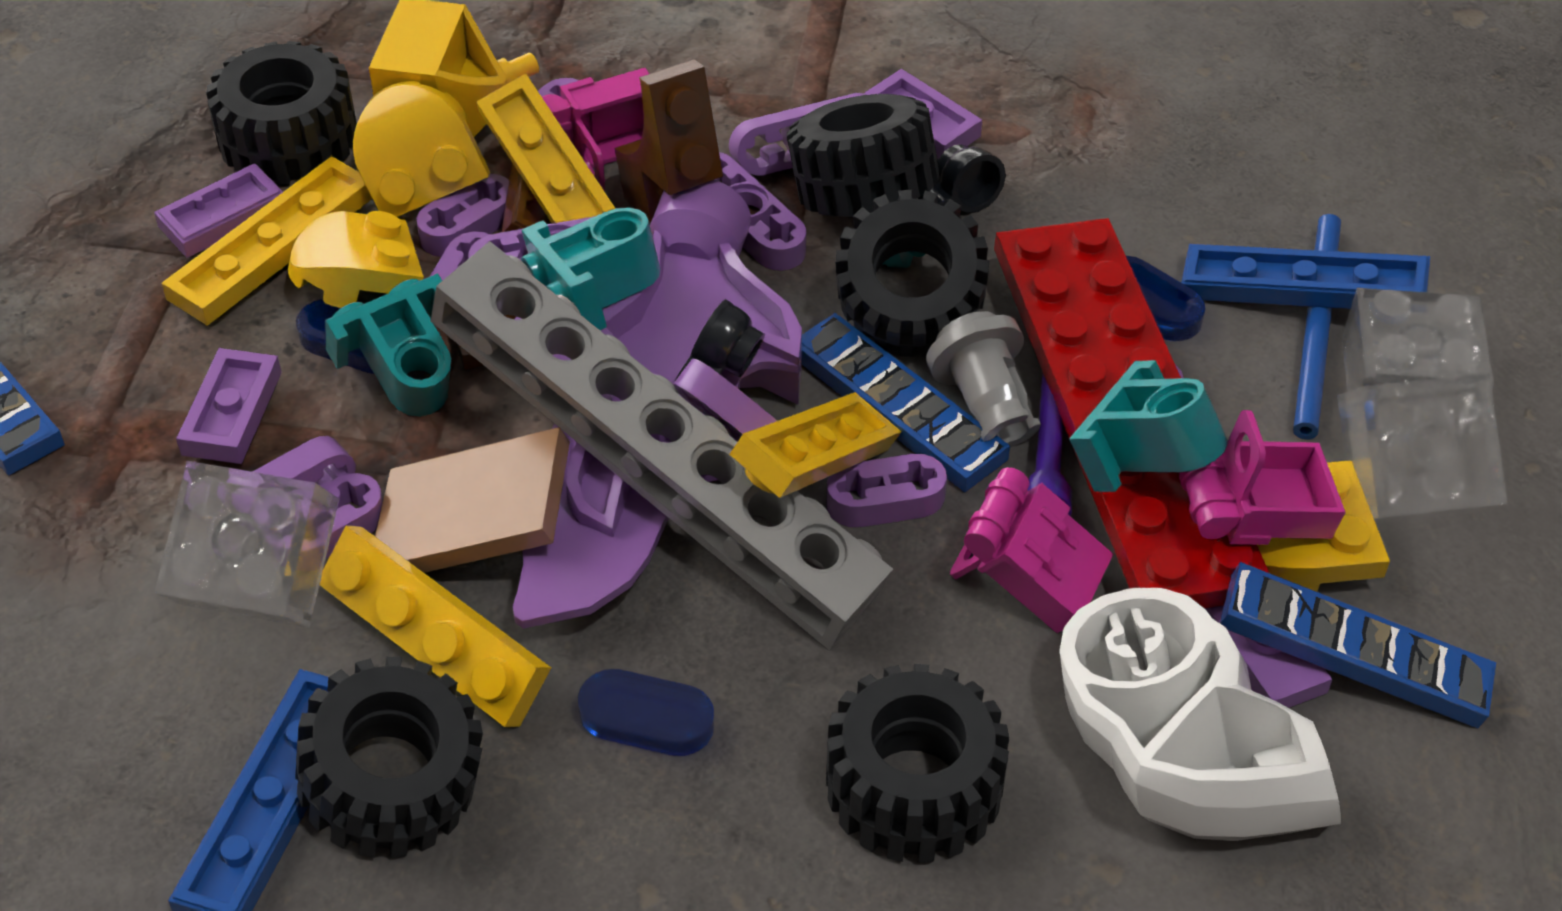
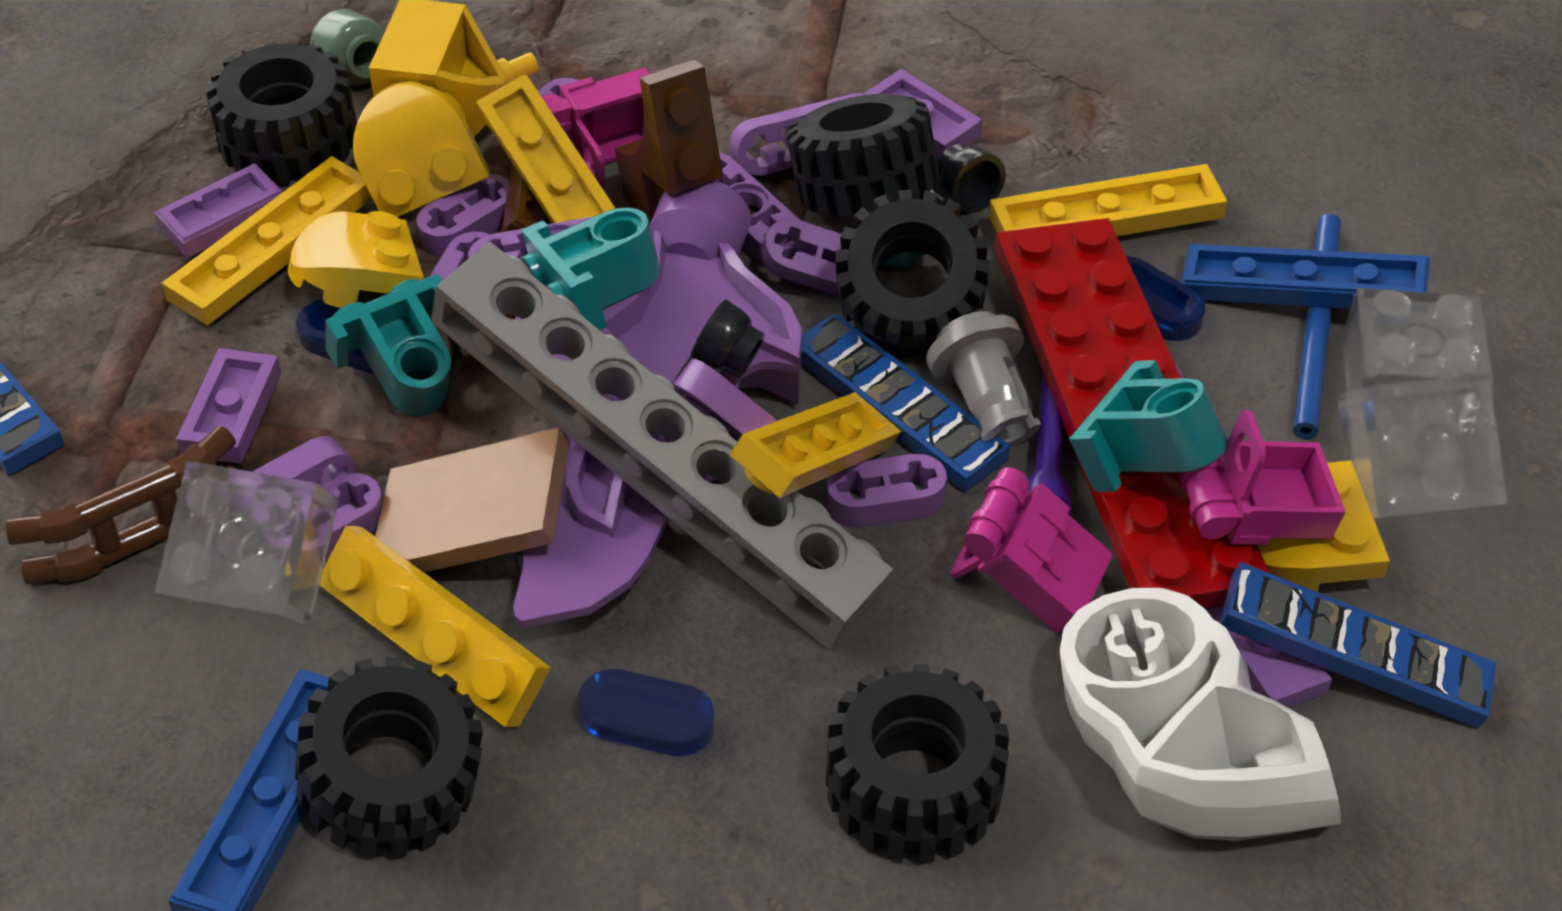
none -> reddish brown piece [6,425,244,584]
none -> sand green head [310,8,385,86]
none -> medium lavender beam [760,218,842,296]
none -> yellow plate [989,164,1228,236]

